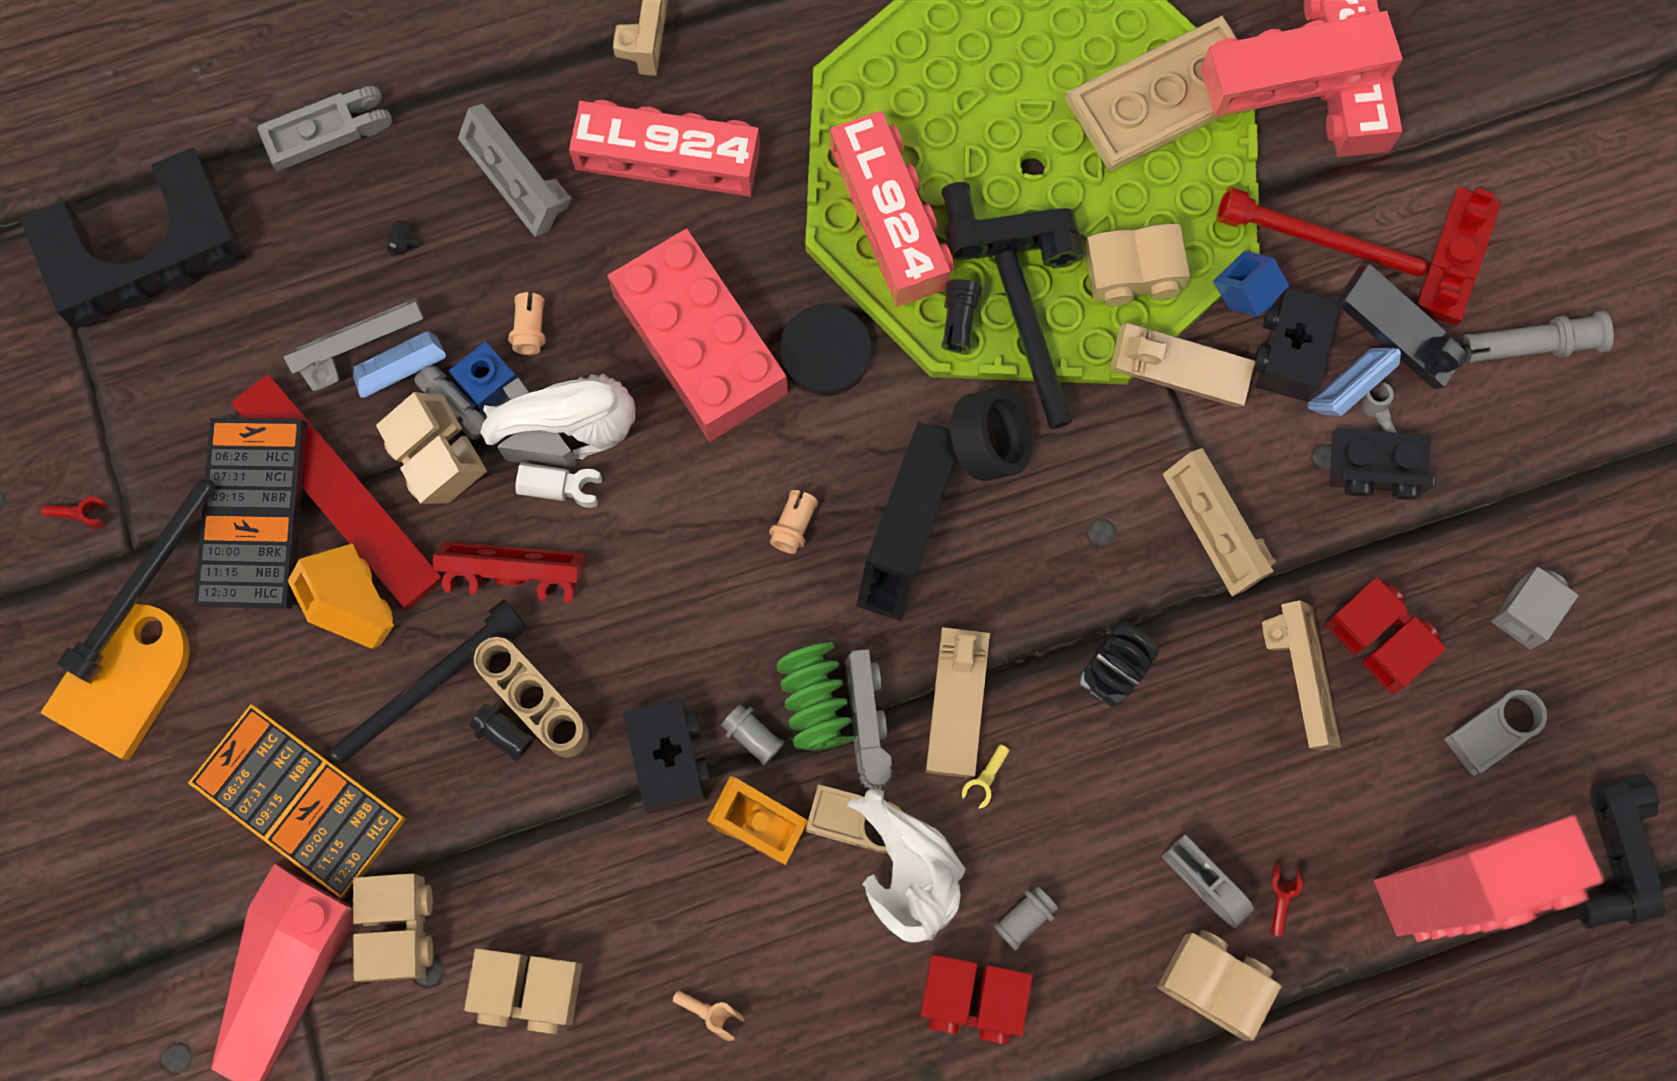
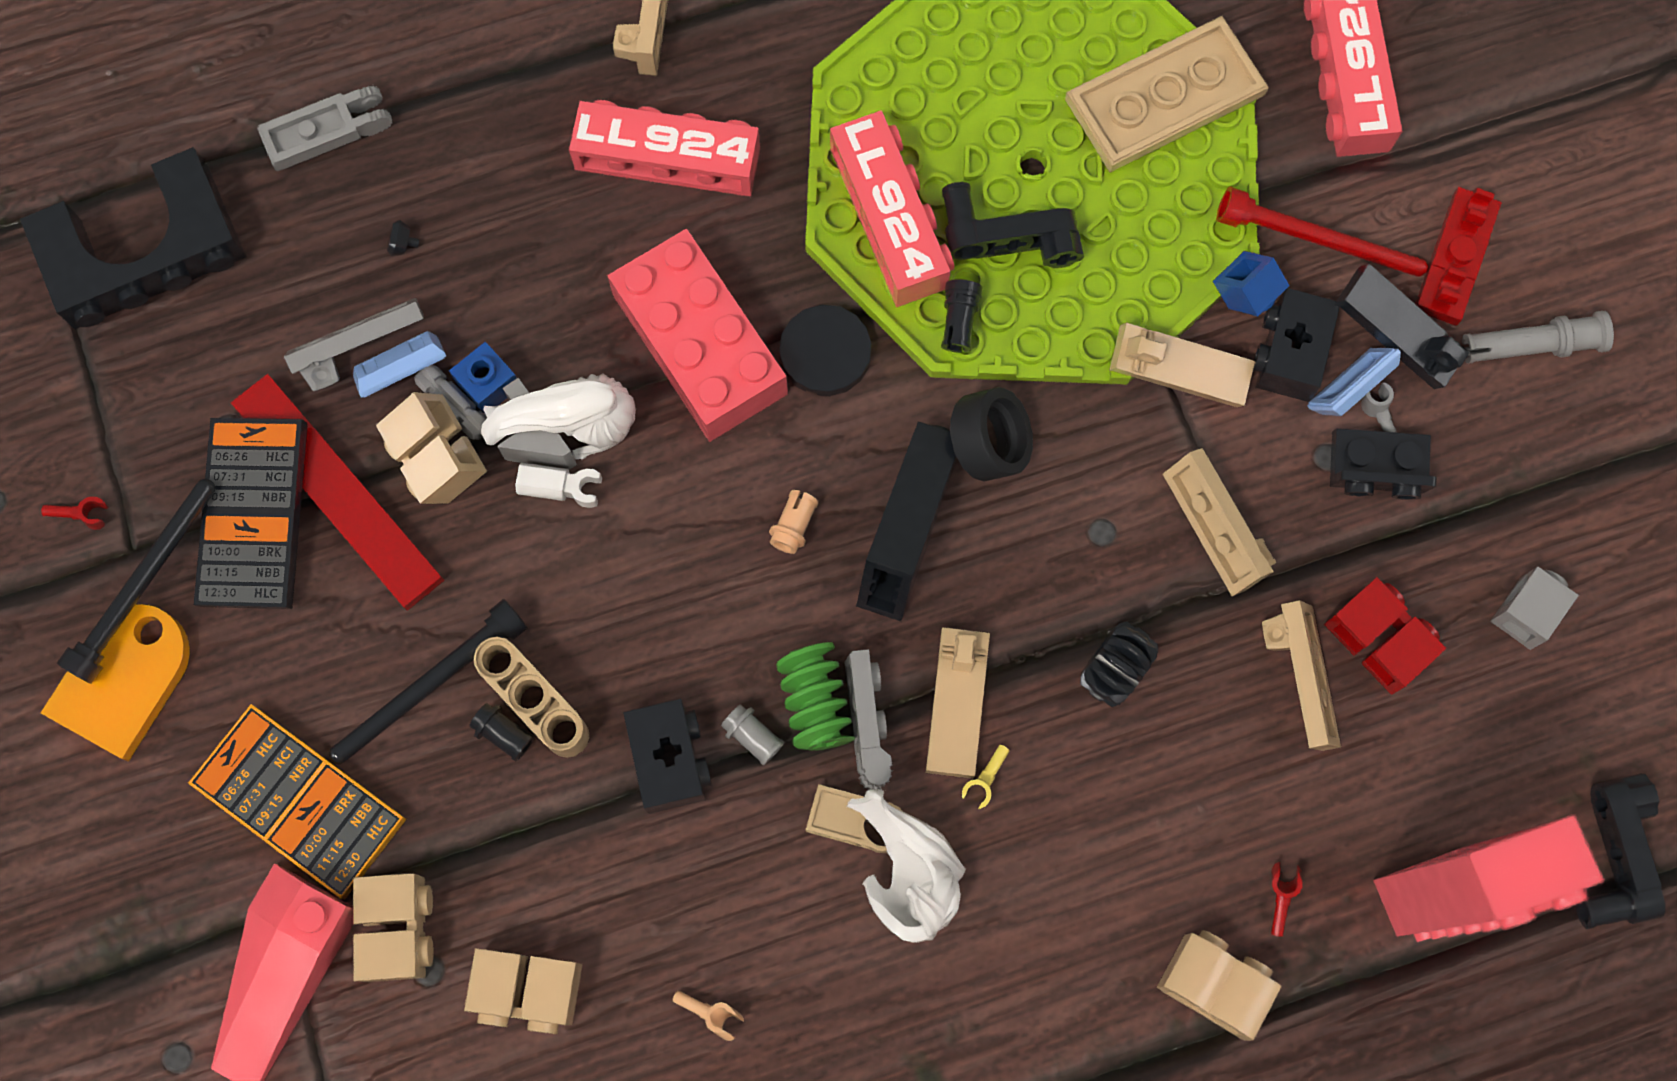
light orange slope [288,544,394,649] -> none
red plate [433,541,586,603] -> none
light grey hinge [458,104,571,237] -> none
light nougat pin [508,292,546,355] -> none
light orange slope [707,776,808,865] -> none
red piece [919,955,1033,1045] -> none
light grey pin [993,886,1058,951] -> none
black piece [994,250,1072,429] -> none
tan brick [1084,224,1190,306] -> none
light grey piece [1161,834,1254,928] -> none
coral brick [1201,11,1403,117] -> none
light grey piece [1444,690,1547,777] -> none

